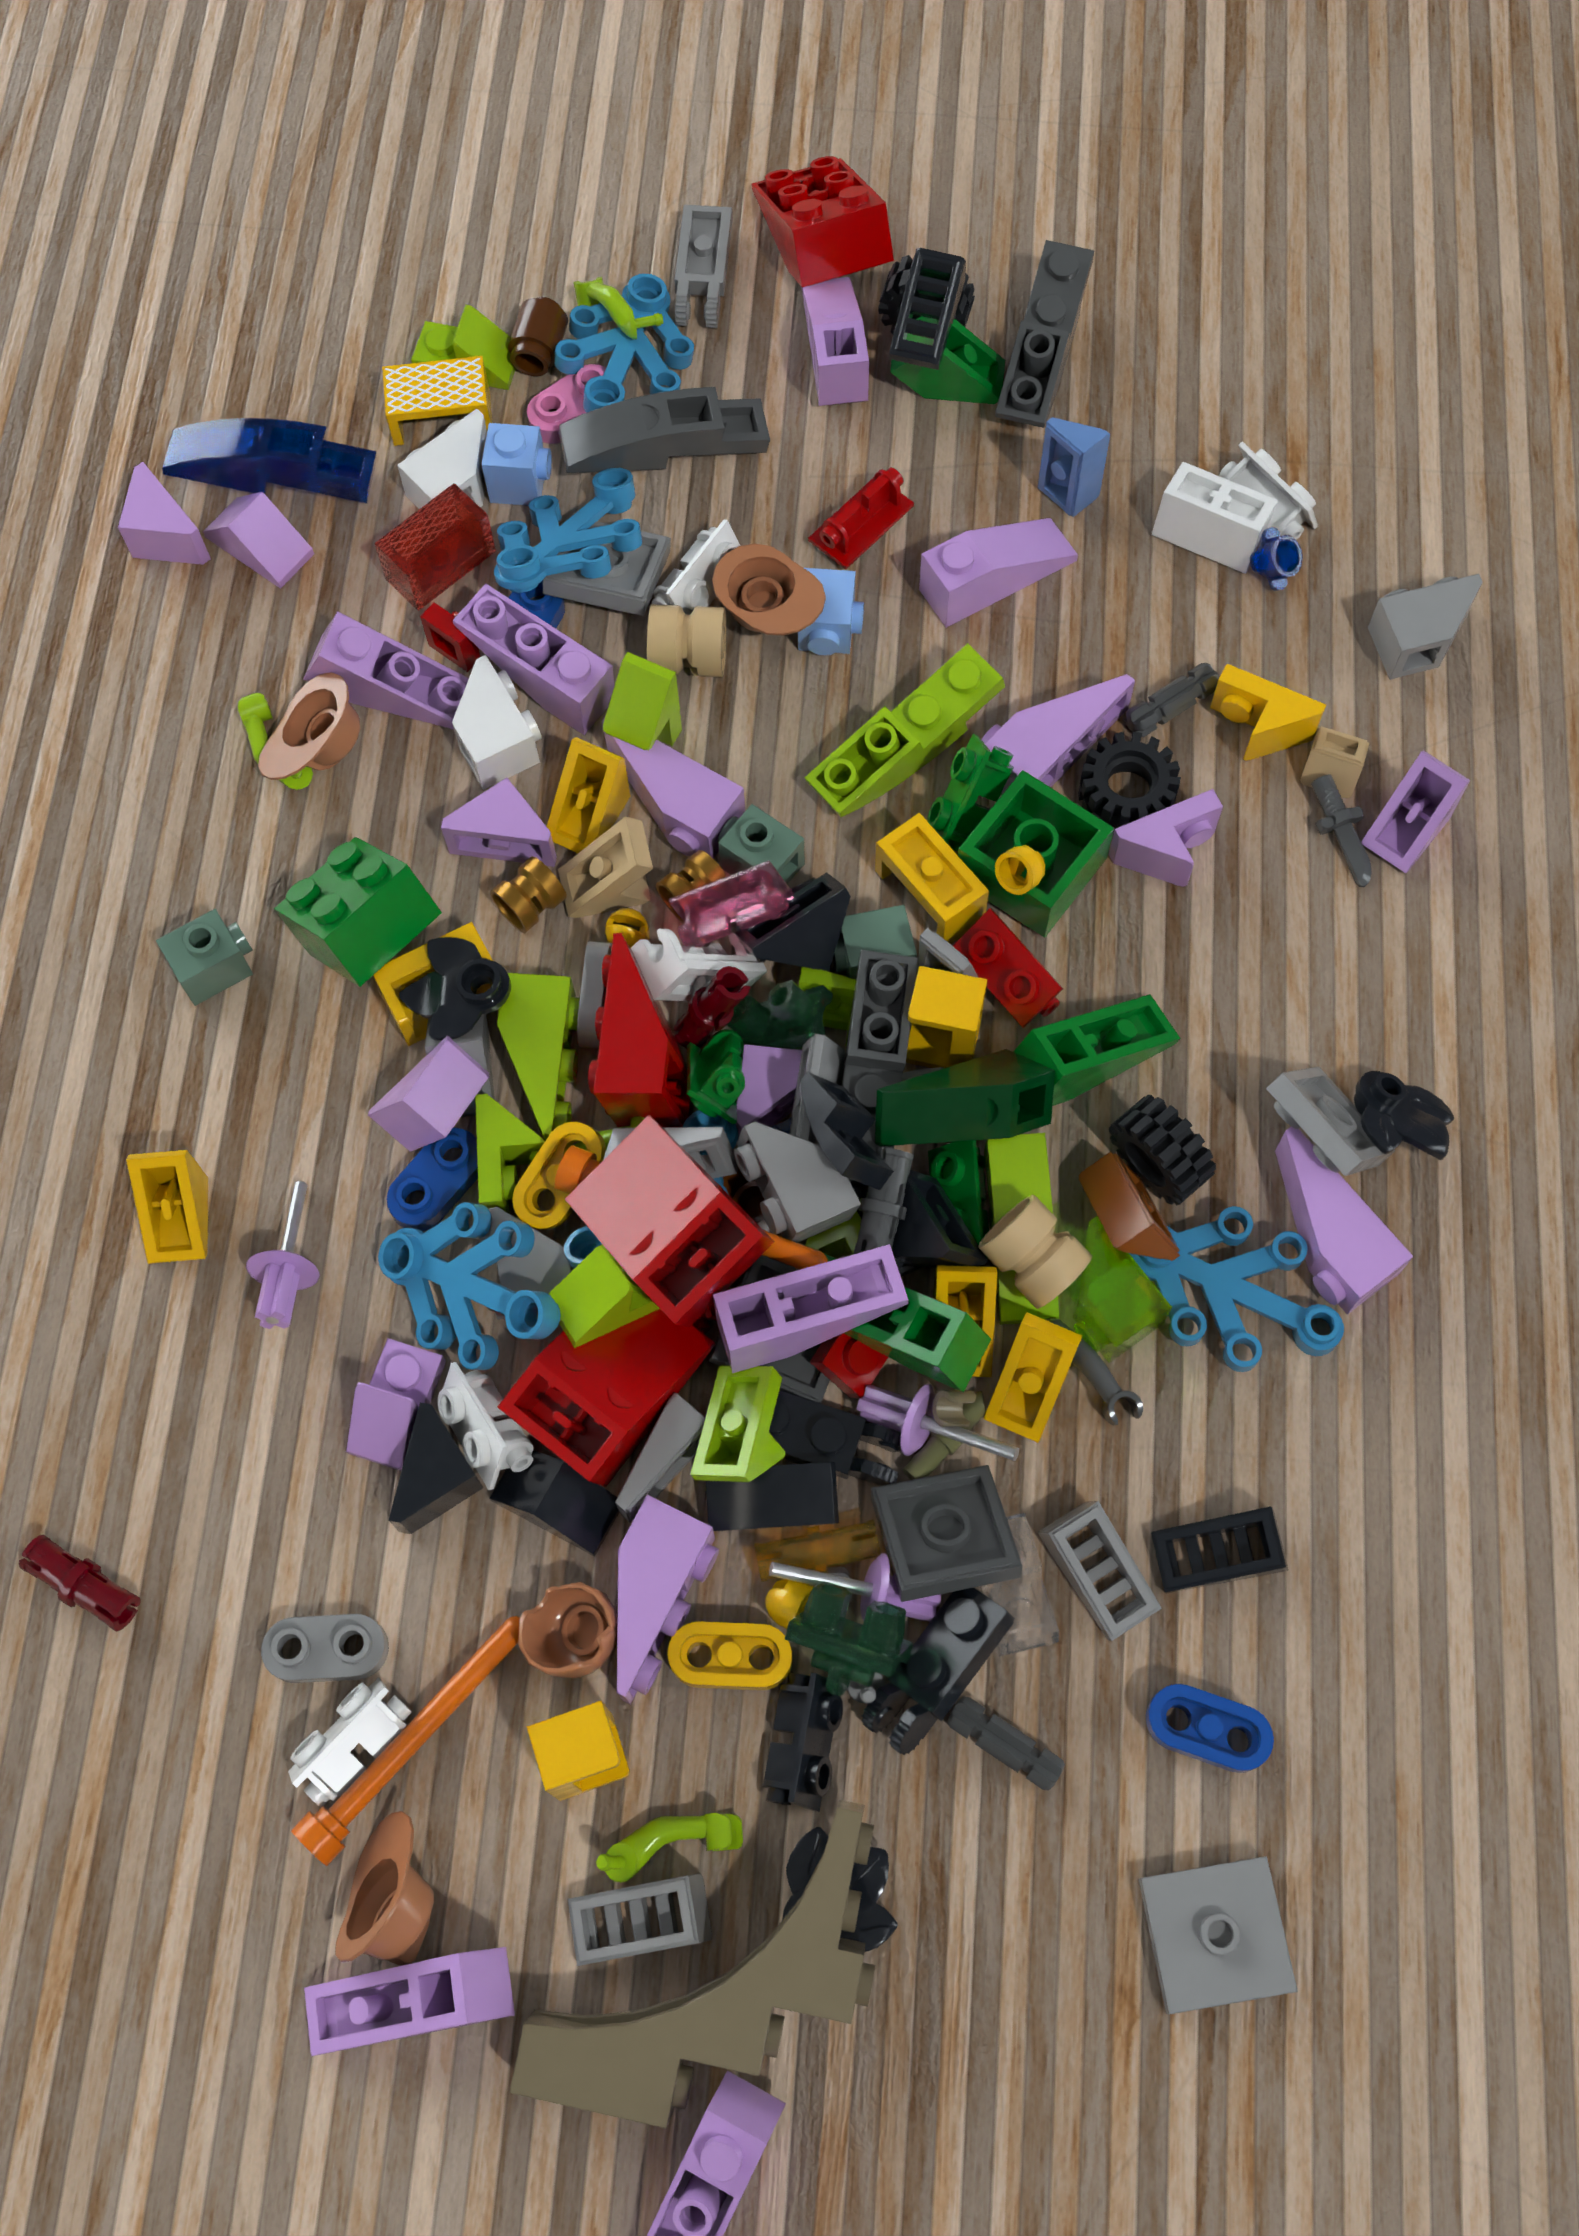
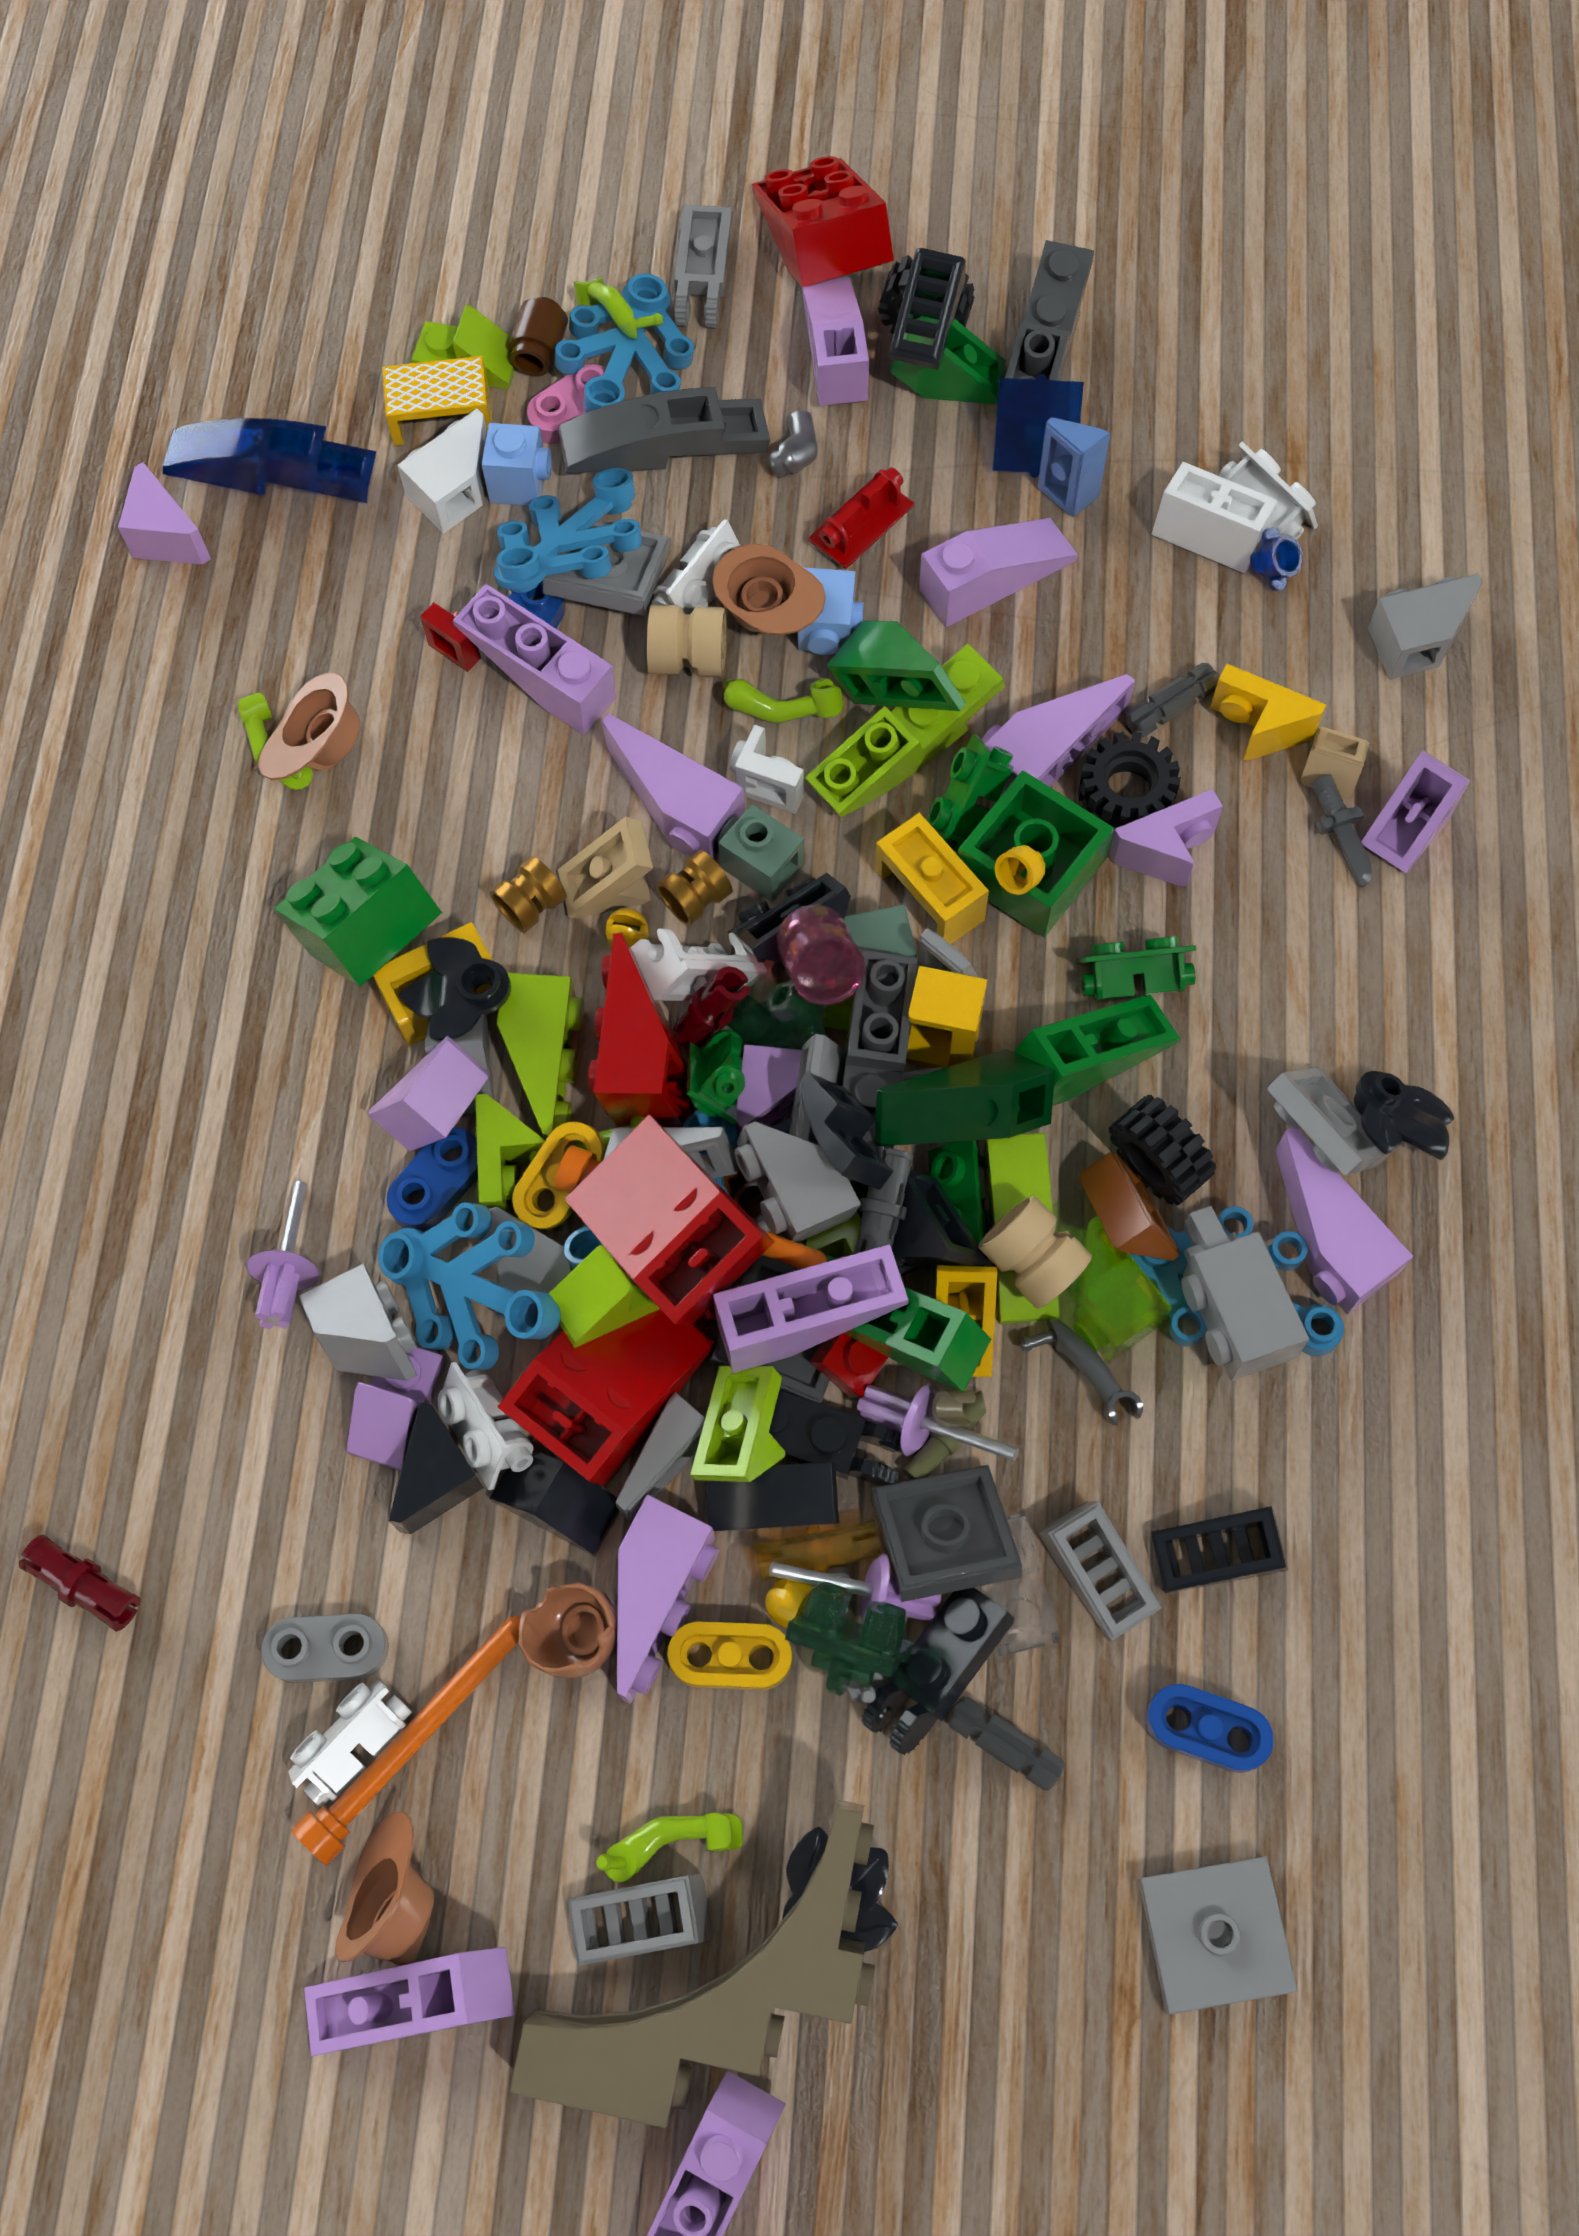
yellow slope [126,1150,208,1264] -> none
sand green brick [156,908,253,1006] -> none
lavender slope [203,492,314,589] -> none
lavender slope [303,611,469,729] -> none
clear red panel [374,483,496,611] -> none
lavender slope [441,778,557,867] -> none
white slope [452,655,542,790] -> none
yellow panel [527,1700,630,1801] -> none
yellow slope [546,737,631,853] -> none
light grey plate [577,941,612,1049] -> none
lime slope [603,652,682,750] -> none
clear pink hinge [669,860,794,947] -> none
black hinge [762,1672,843,1812] -> none
red hinge [953,908,1063,1028] -> none
yellow slope [984,1312,1083,1443] -> none
none -> light grey slope [299,1264,417,1381]
none -> lime piece [723,677,844,724]
none -> white bracket [730,725,804,814]
none -> flat silver arm [768,410,818,477]
none -> clear pink wheel [777,904,865,1005]
none -> green slope [827,621,966,711]
none -> clear blue piece [992,374,1084,478]
none -> green hinge [1076,936,1197,1001]
none -> light grey hinge [1181,1206,1310,1381]

